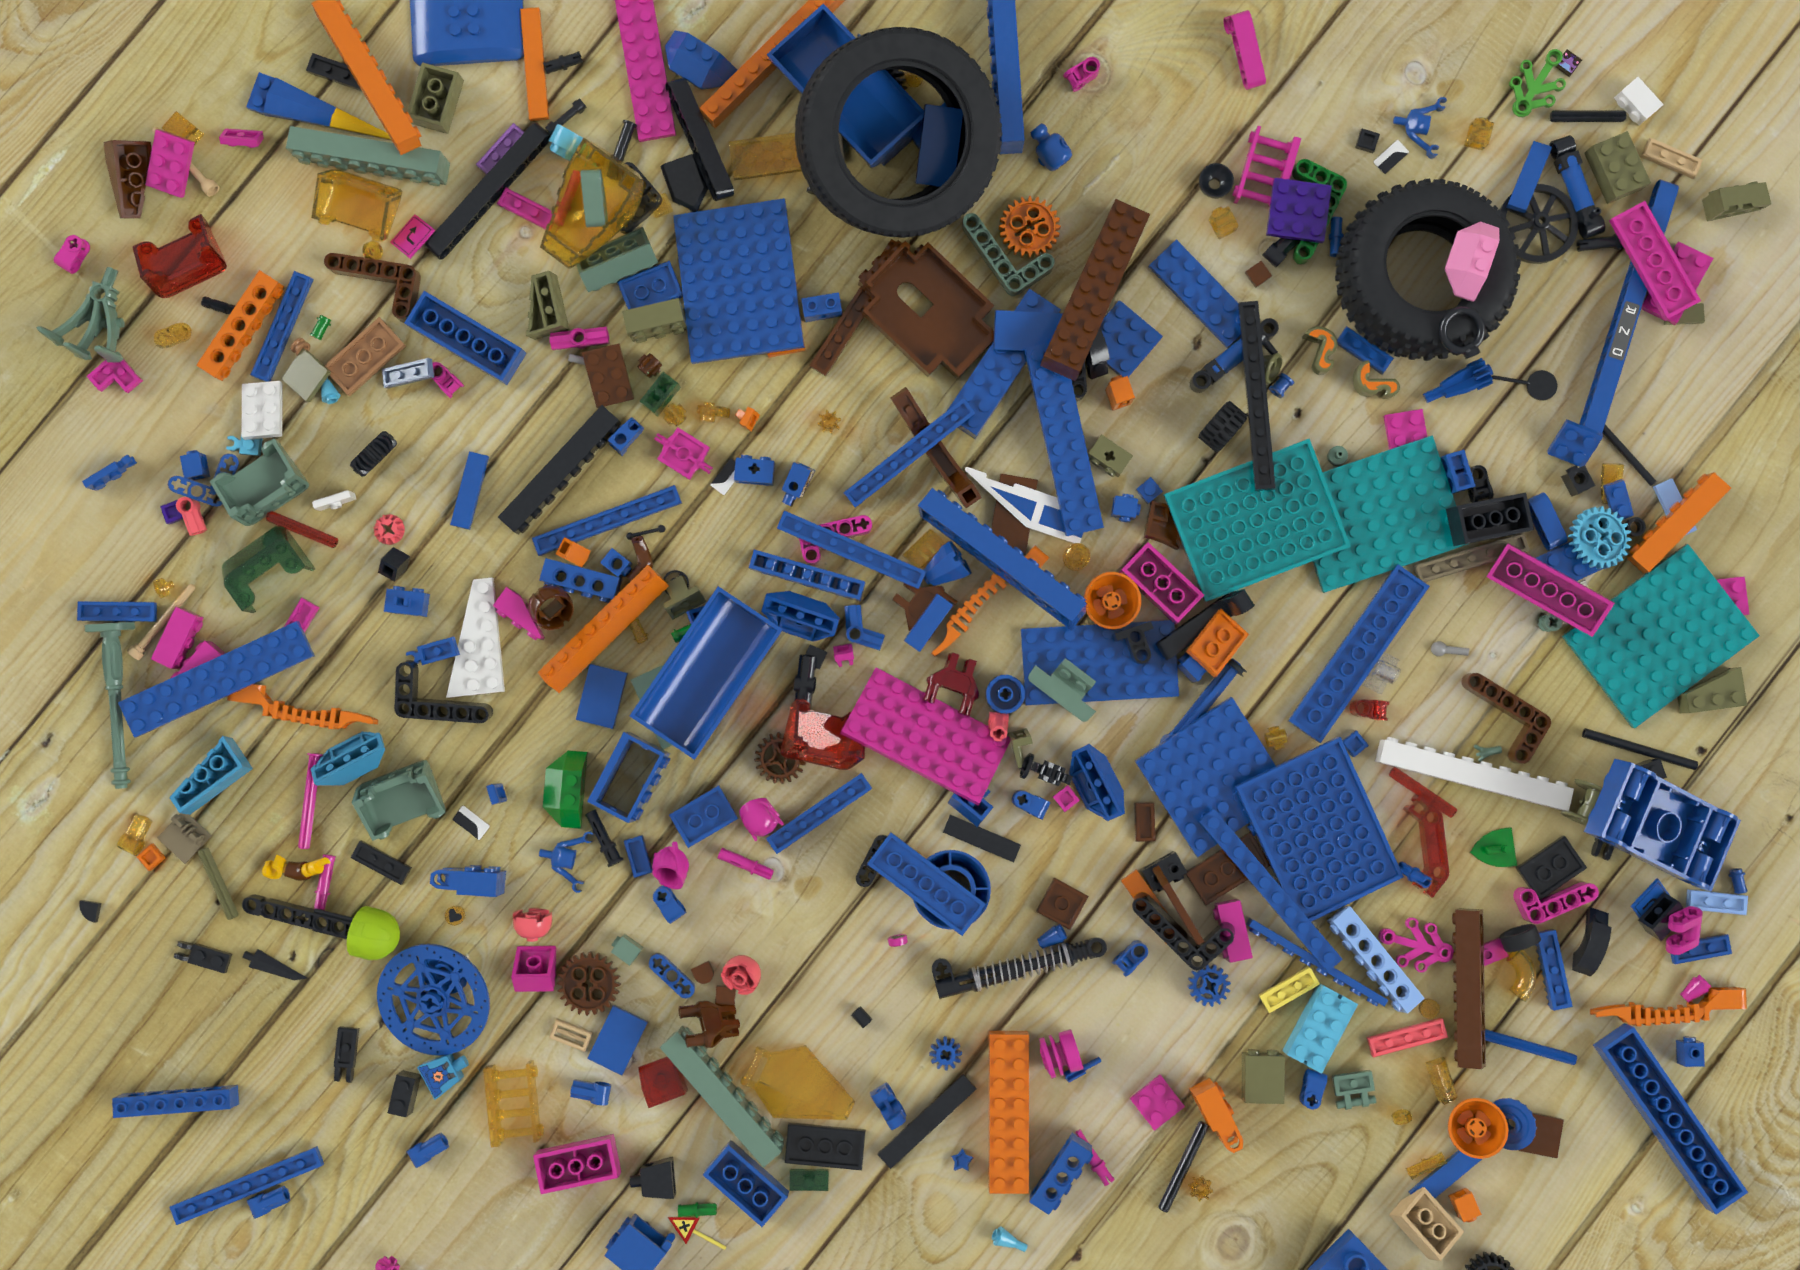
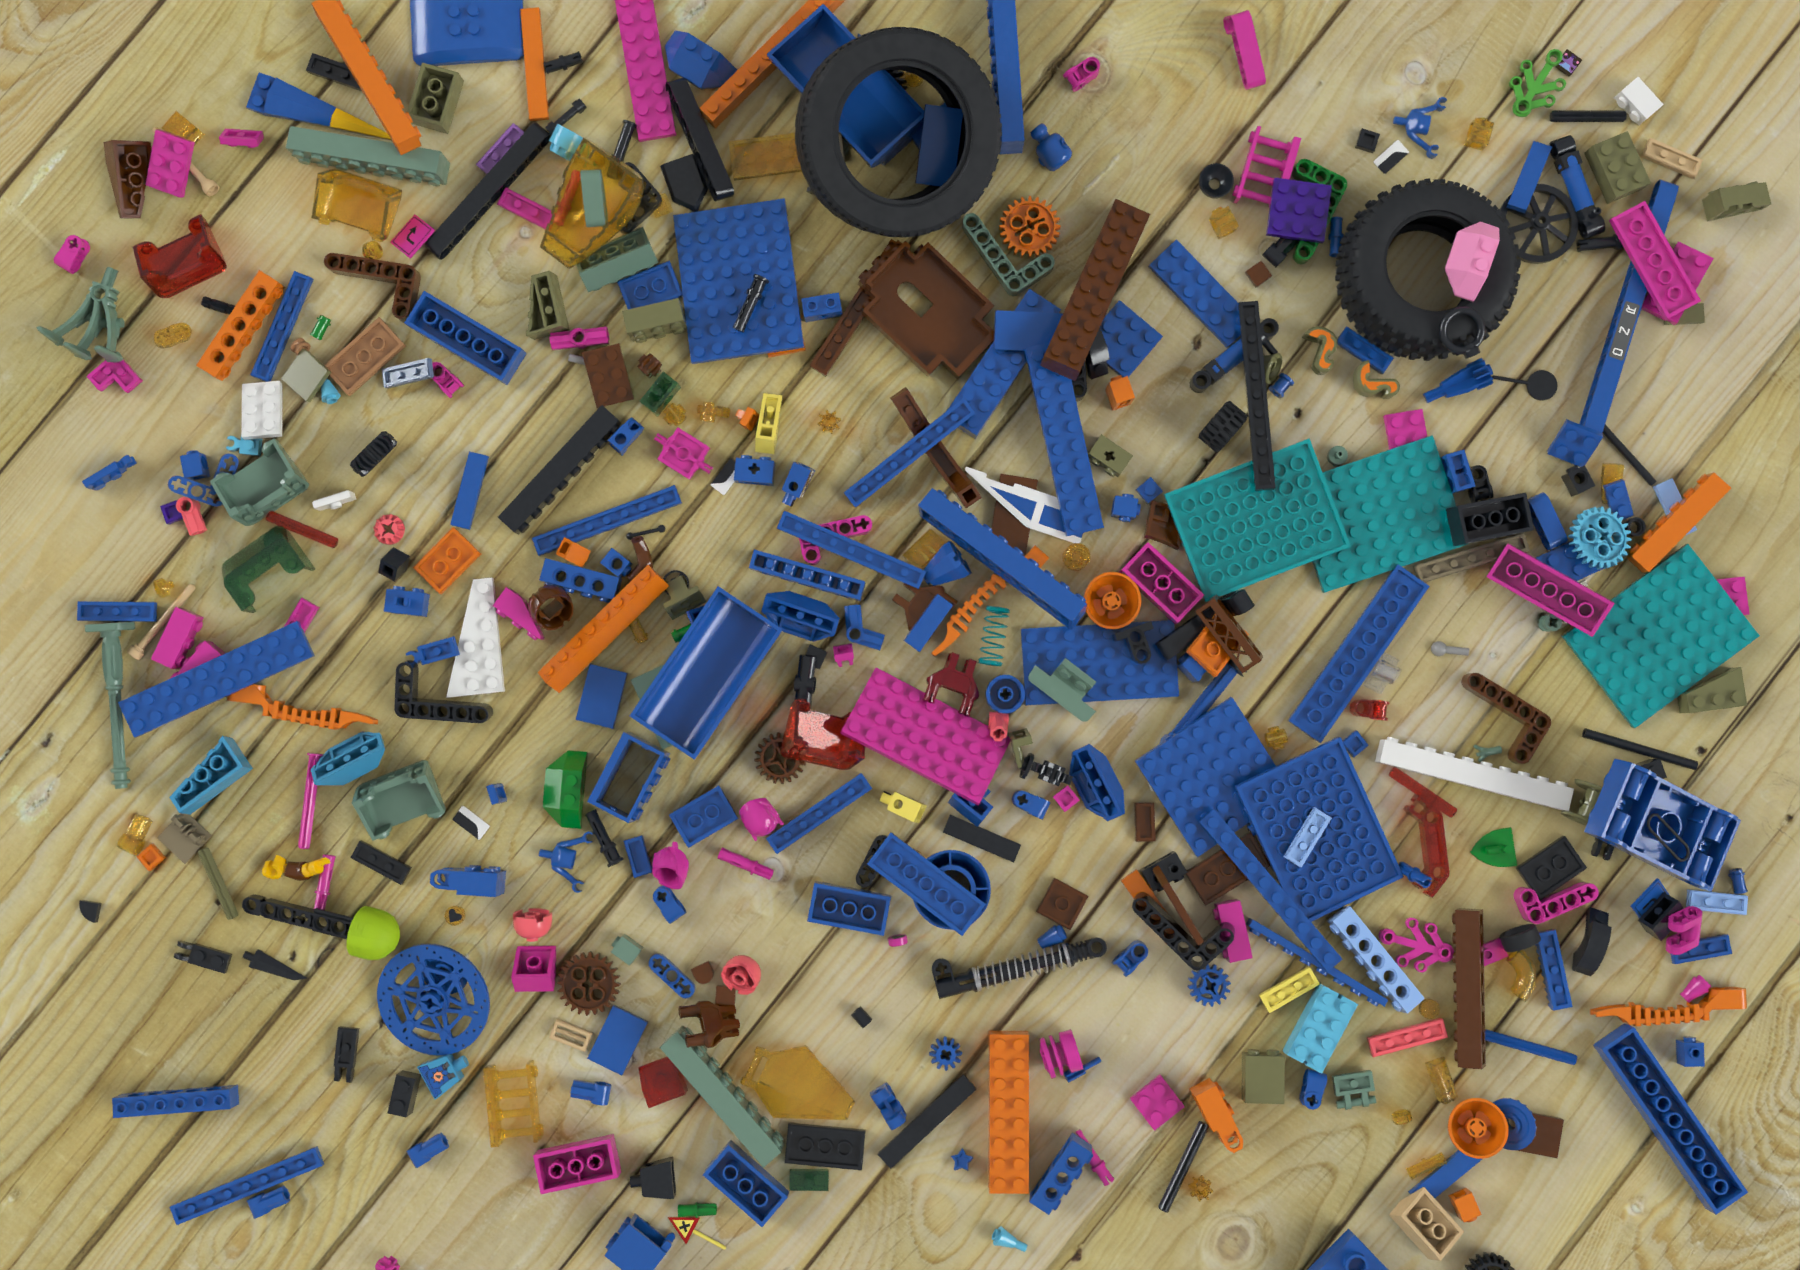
none -> orange tile [413,527,481,595]
none -> black pin [732,274,769,333]
none -> light yellow slope [755,393,782,454]
none -> blue brick [807,881,891,936]
none -> light yellow torso [880,791,927,823]
none -> teal piece [978,606,1010,666]
none -> reddish brown fence [1195,594,1263,674]
none -> light blue tile [1283,807,1332,867]
none -> black piece [1647,813,1690,862]

